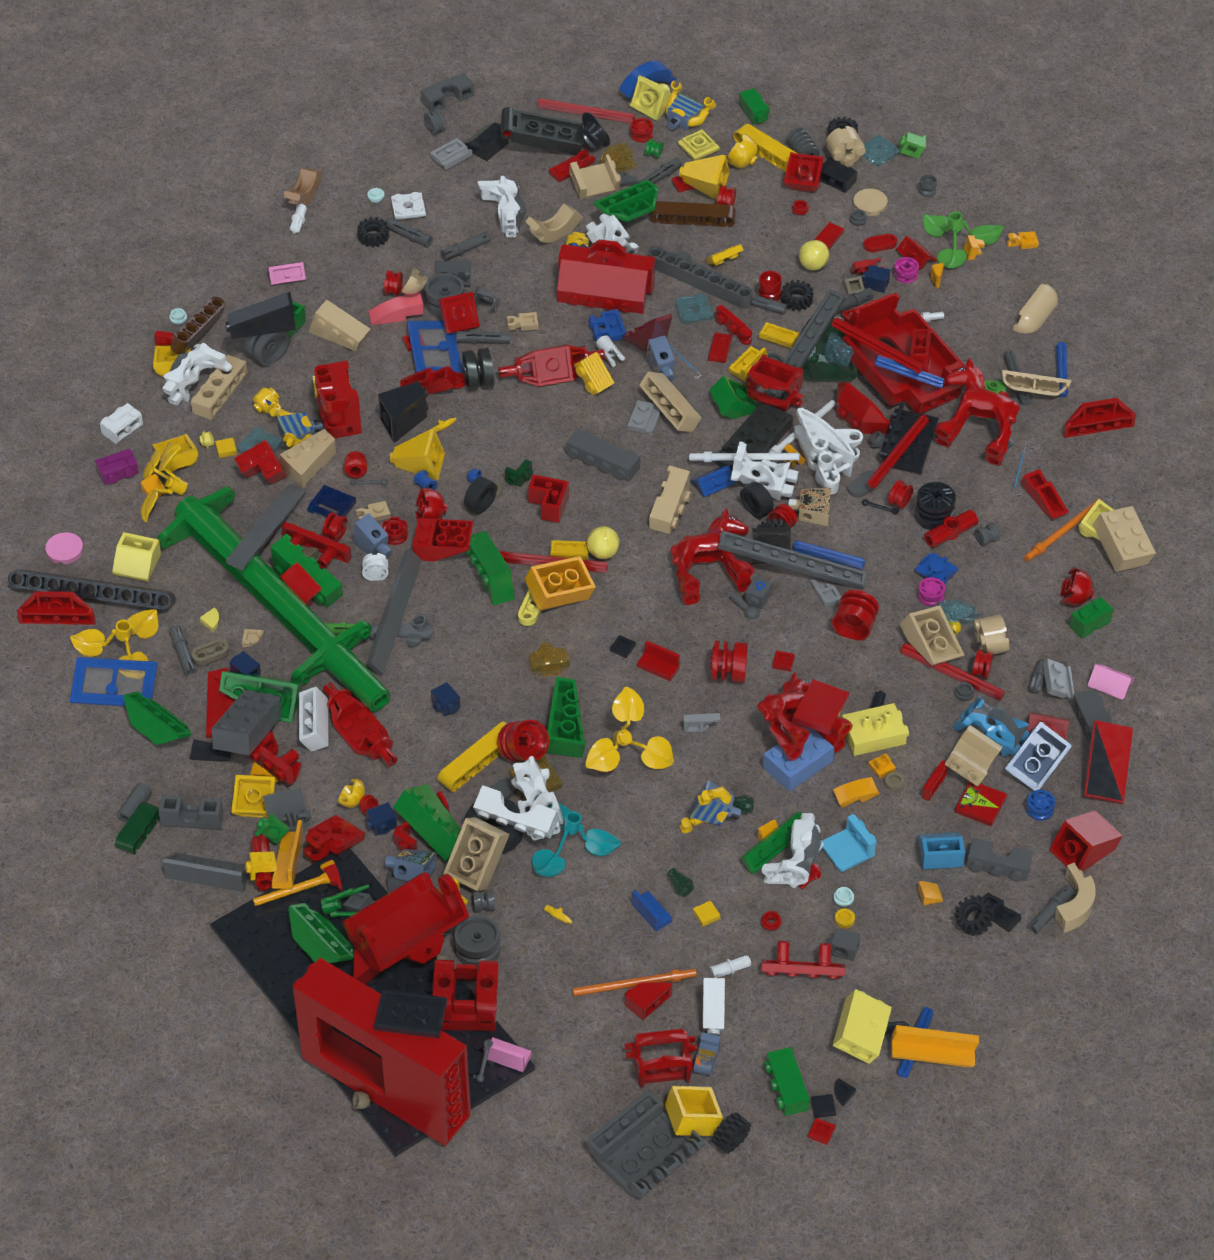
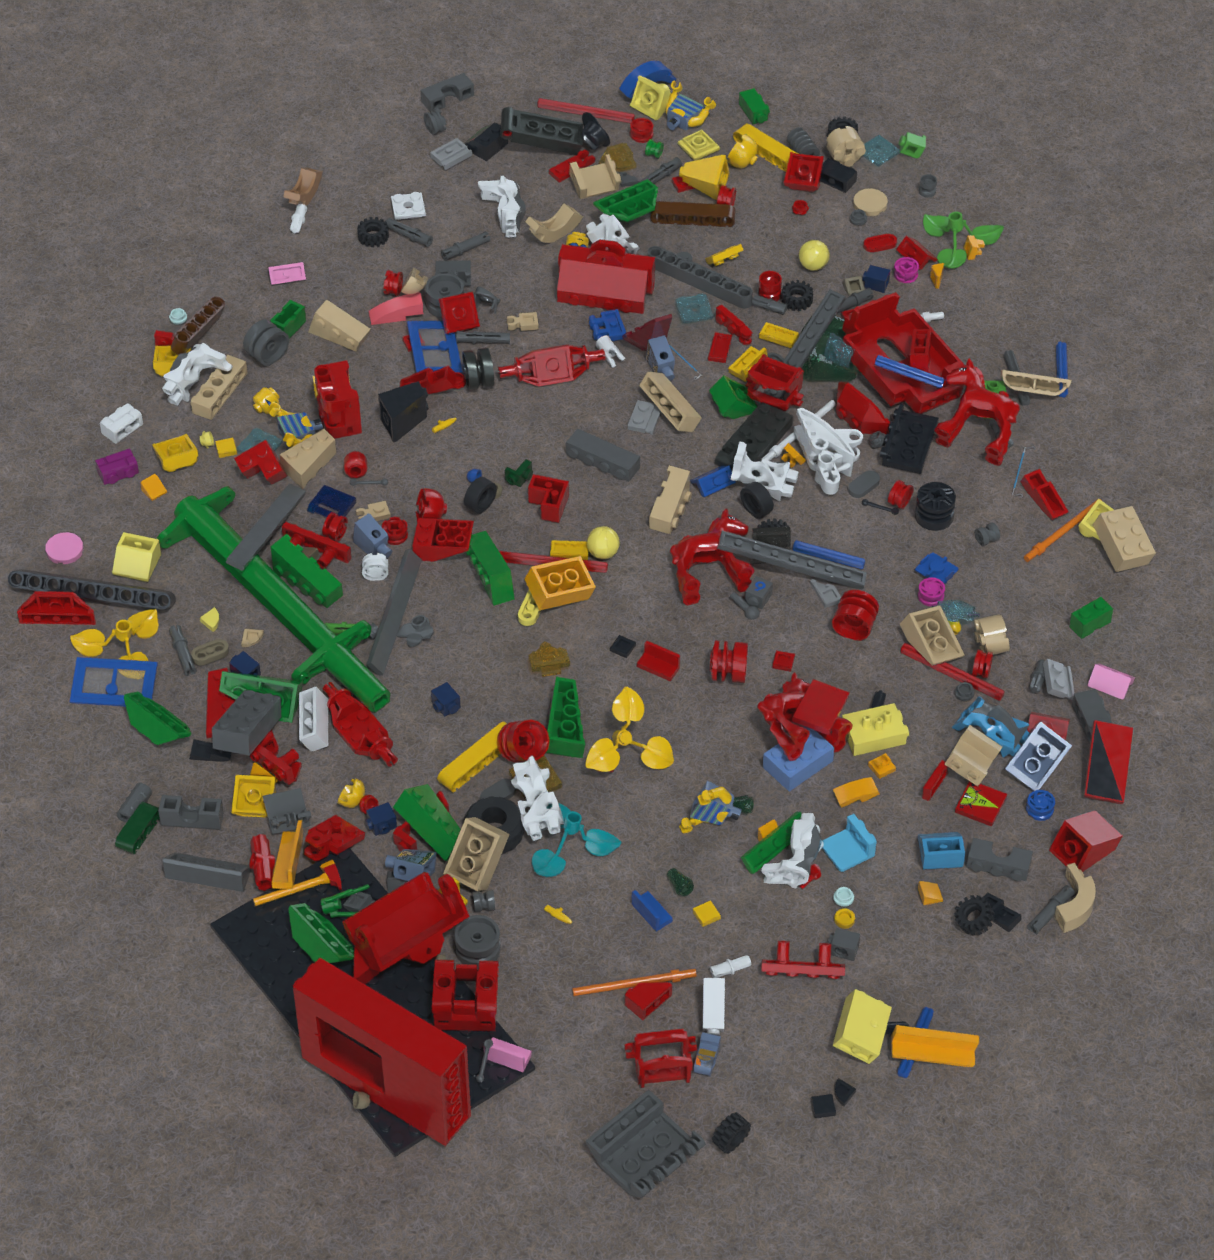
yellow plant [141,442,188,523] -> none
black slope [225,292,296,339] -> none
yellow bracket [245,851,277,880] -> none
green bracket [255,813,290,844] -> none
red panel [280,563,322,607] -> none
light aqua plate [367,188,385,203] -> none
black tile [374,989,448,1038] -> none
yellow slope [390,429,445,480] -> none
blue bush [414,470,438,490] -> none
white arch [473,785,560,839] -> none
yellow brick [575,352,615,395] -> none
yellow piece [665,1086,723,1136] -> none
light grey tile [683,713,720,732] -> none
white bar [689,451,800,463] -> none
red plate [761,911,781,931] -> none
green brick [764,1047,810,1116] -> none
red wheel [768,503,798,530] -> none
tan torso [789,488,831,526] -> none
red tile [808,1118,836,1145] -> none
red tile [814,222,844,250] -> none
red axle [832,317,924,374] -> none
red plate [851,258,883,275] -> none
red axle [867,415,929,489] -> none
dark tan tile [885,772,905,791] -> none
red piece [924,510,979,548] -> none
light orange plate [1007,231,1039,249] -> none
tan brick [1013,283,1058,333] -> none
red cylinder [1060,567,1095,606] -> none
red wedge [1063,398,1136,438] -> none

